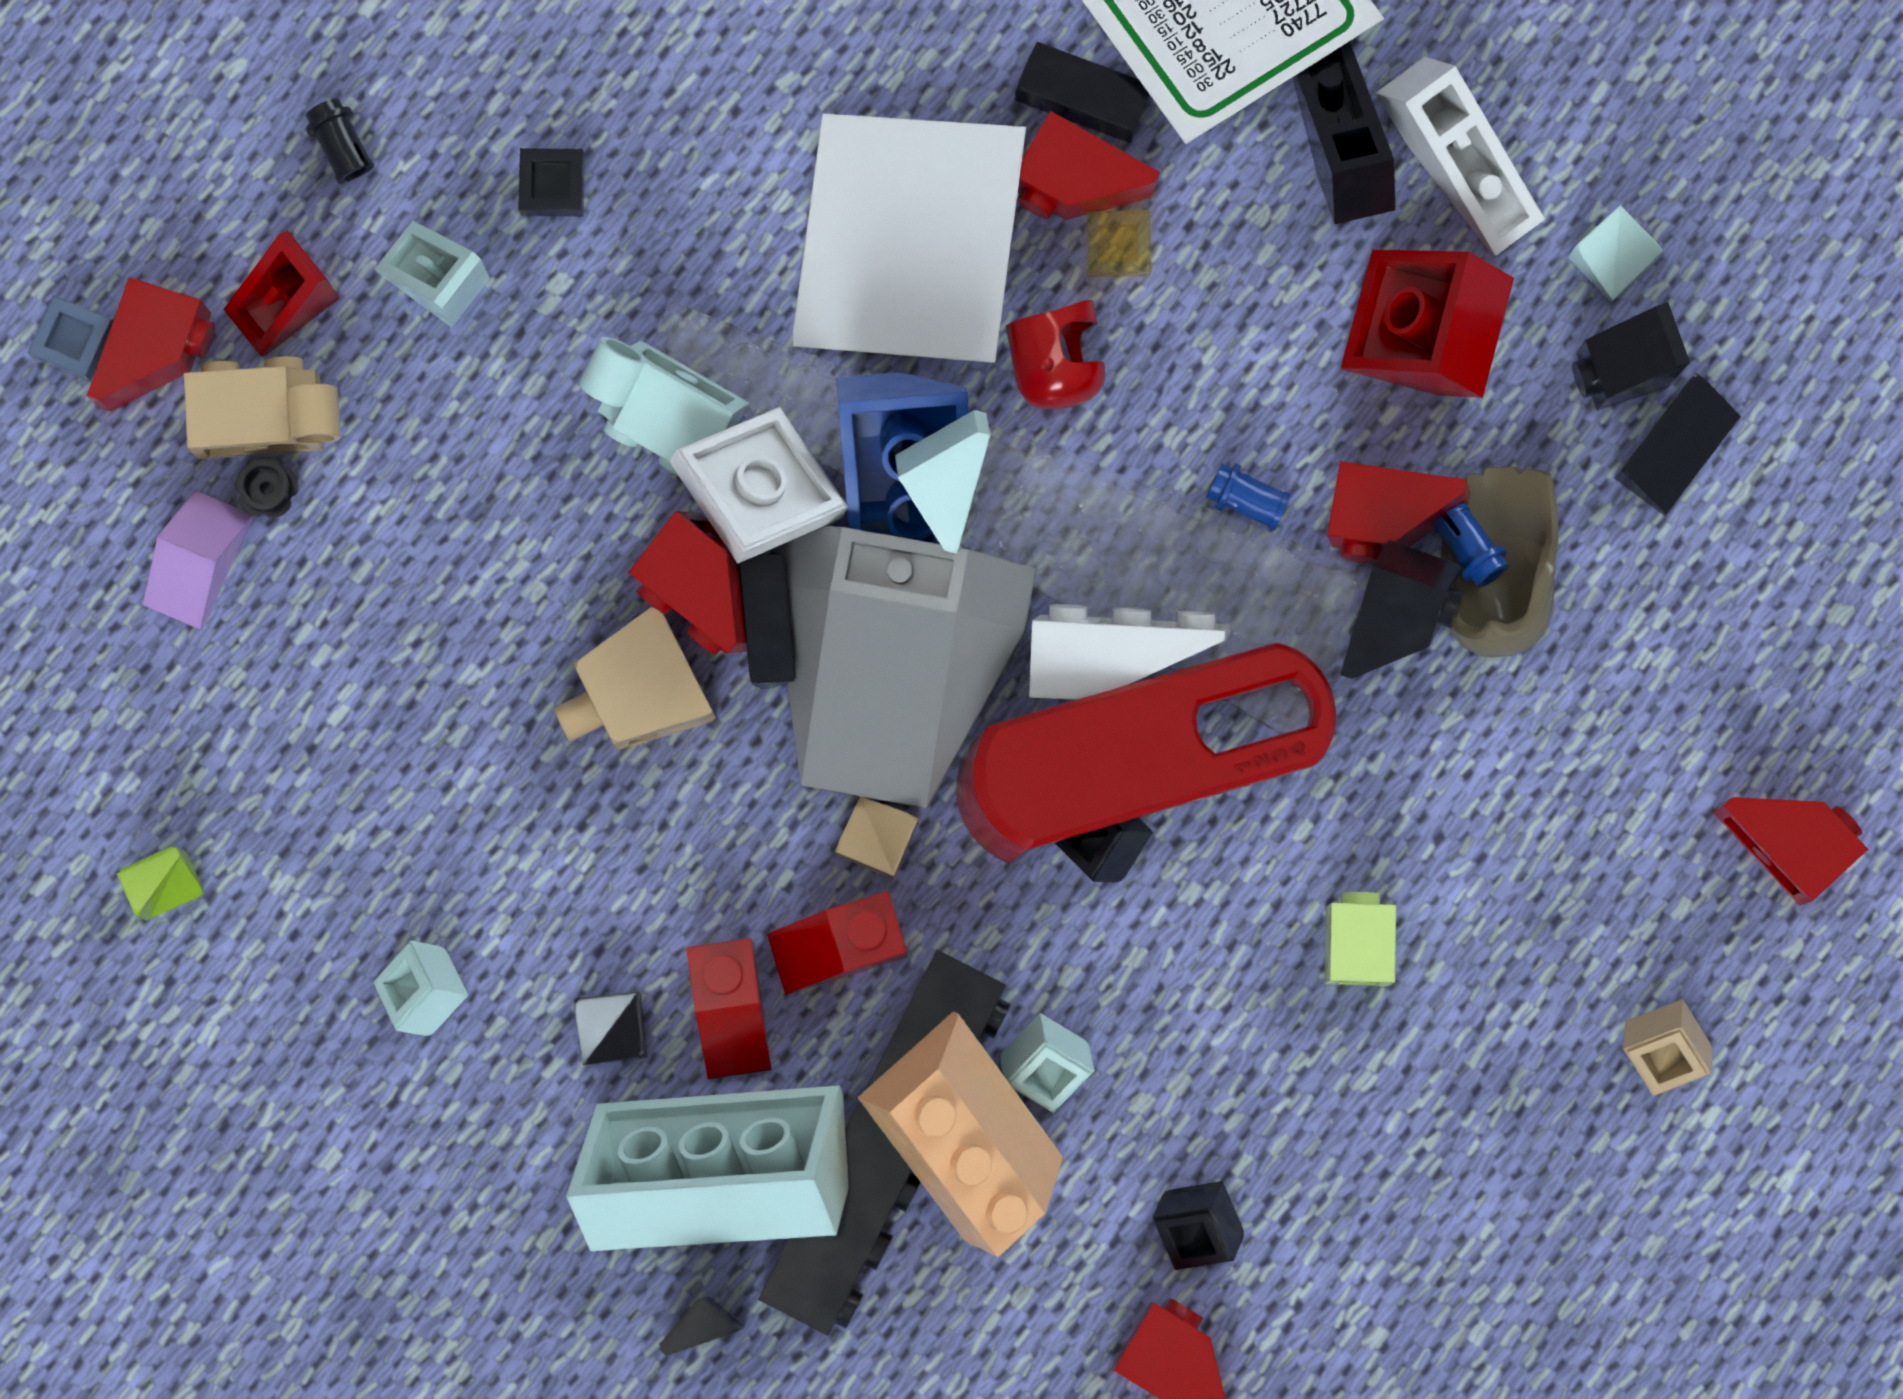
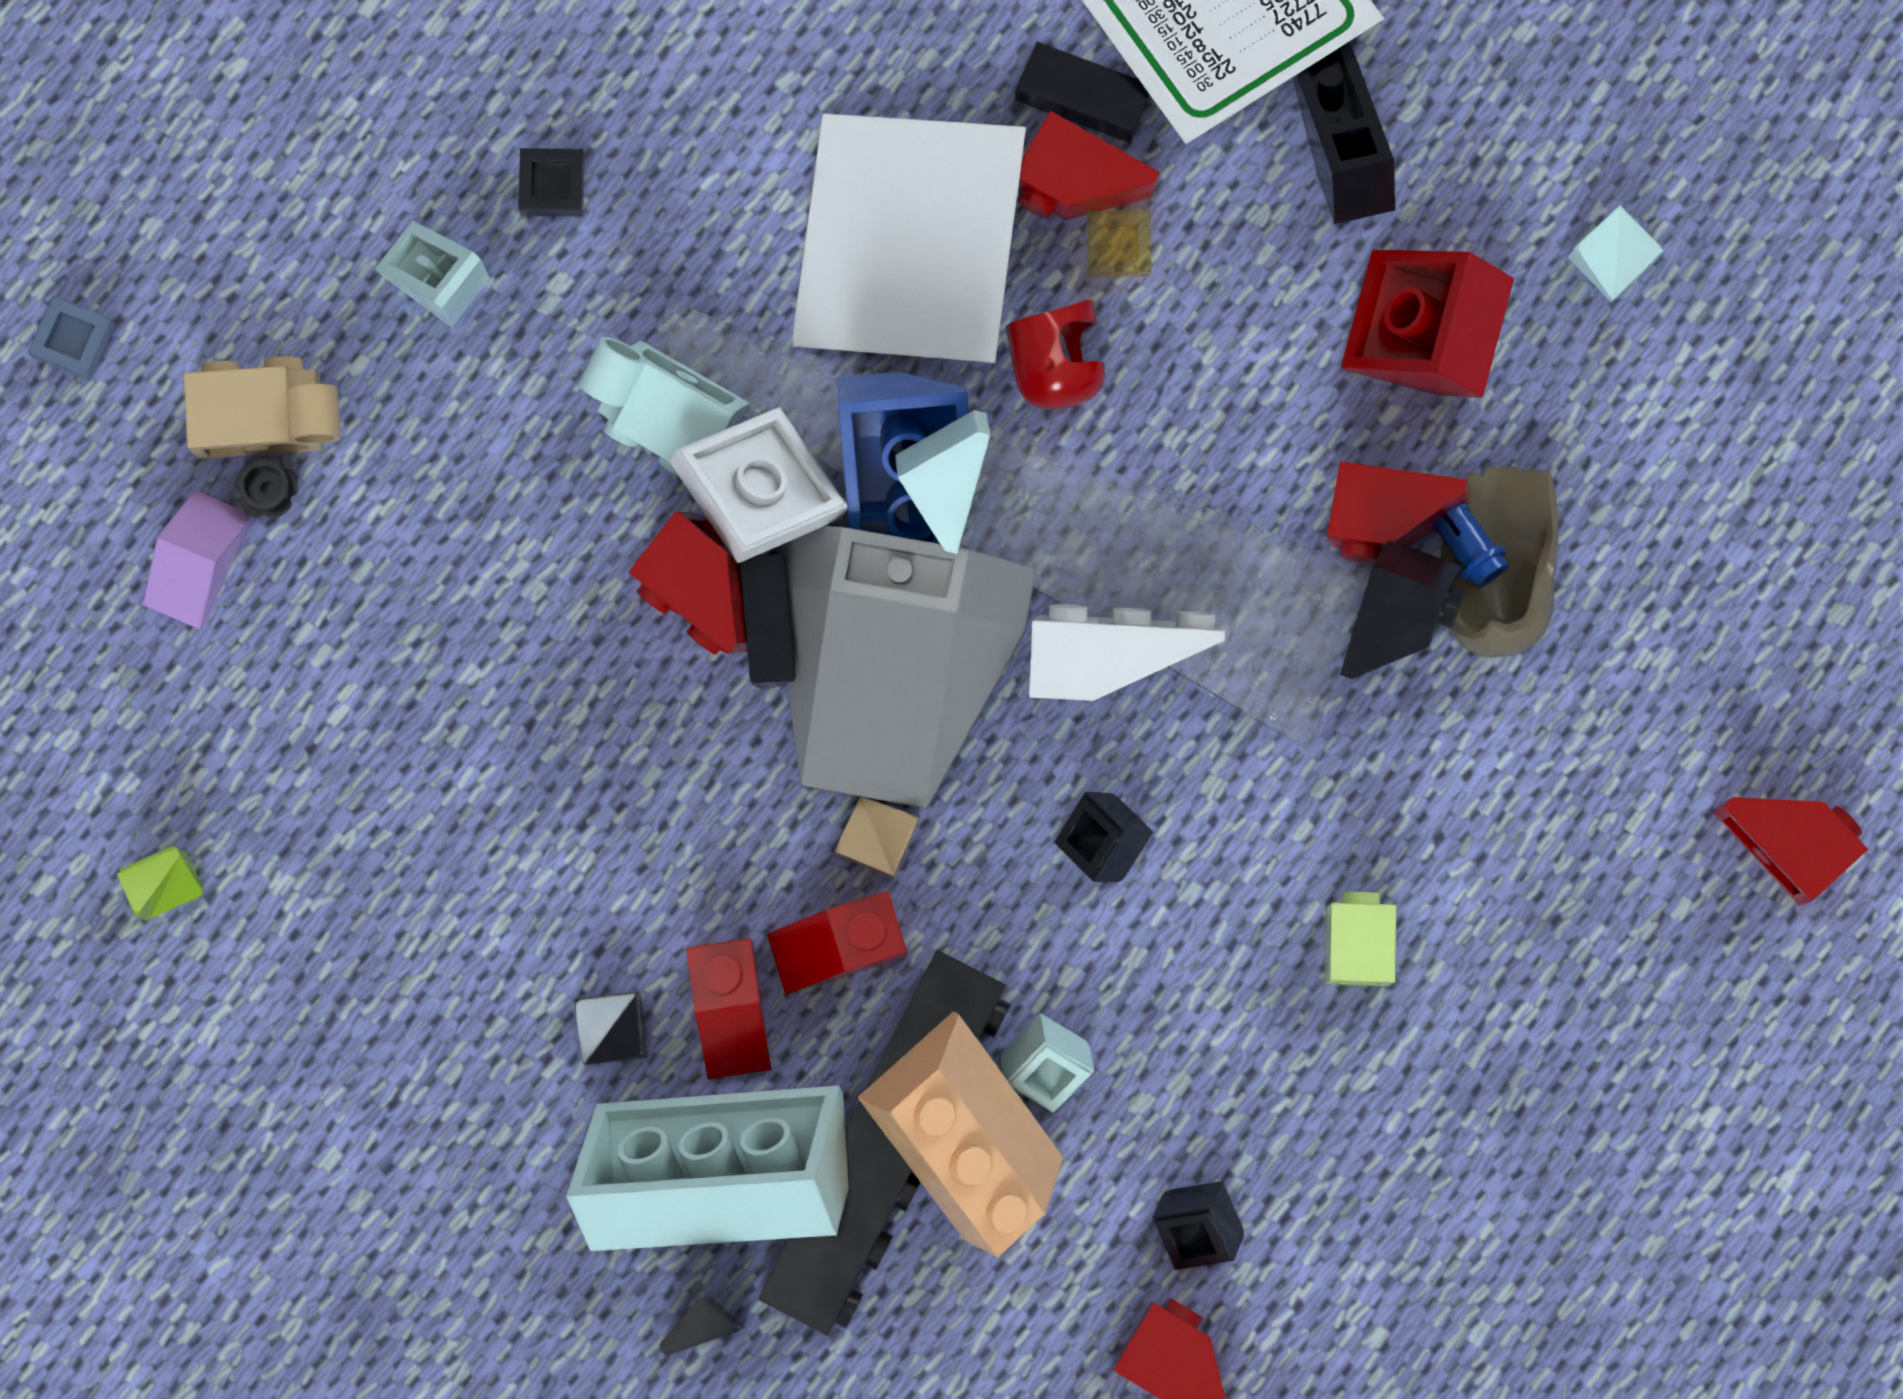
red slope [87,277,215,412] -> none
red slope [223,230,339,357] -> none
black pin [305,98,374,184] -> none
light aqua slope [373,940,468,1036] -> none
tan torso [553,607,716,750] -> none
red piece [956,643,1336,864] -> none
blue pin [1206,463,1291,530] -> none
white slope [1376,57,1545,256] -> none
black slope [1572,302,1690,411] -> none
black slope [1614,373,1741,516] -> none
tan slope [1623,999,1712,1096] -> none

